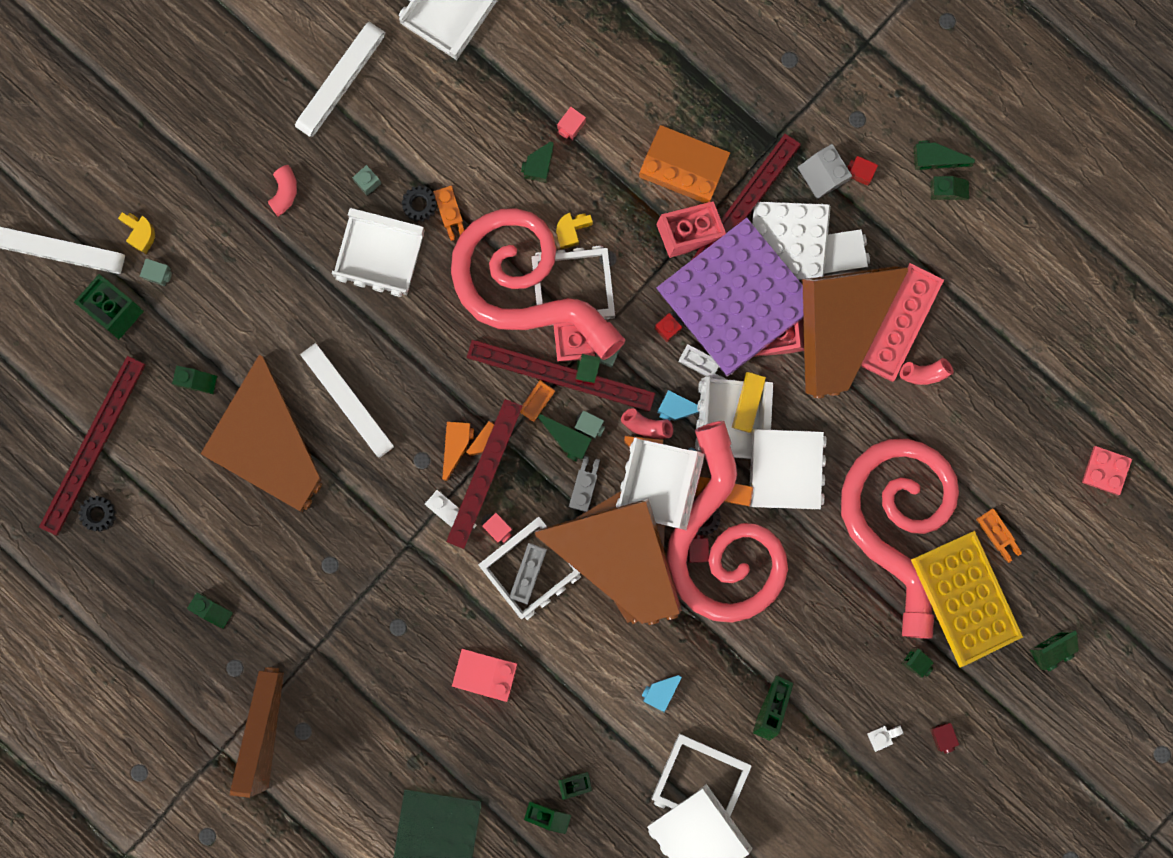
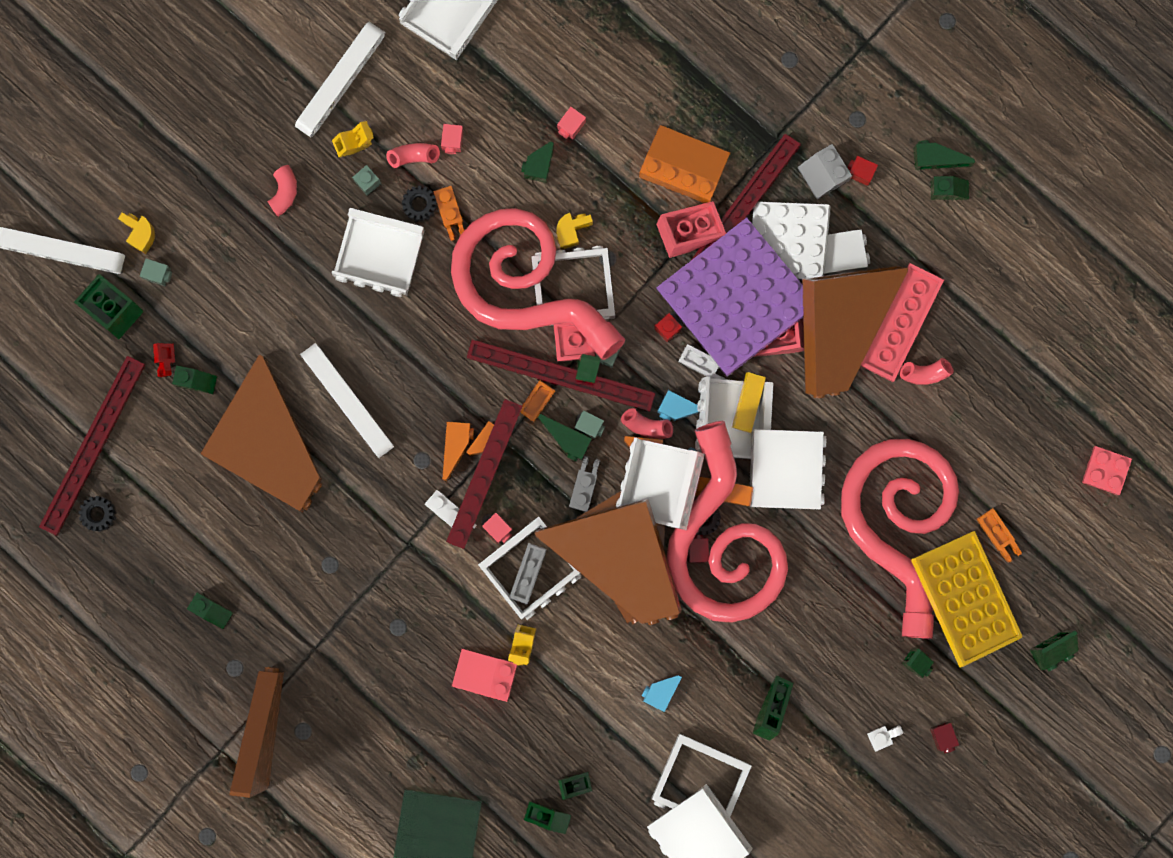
none -> red plate [153,343,175,377]
none -> yellow brick [332,121,374,157]
none -> coral cylinder [386,143,440,168]
none -> coral brick [441,124,464,154]
none -> yellow brick [508,625,536,665]

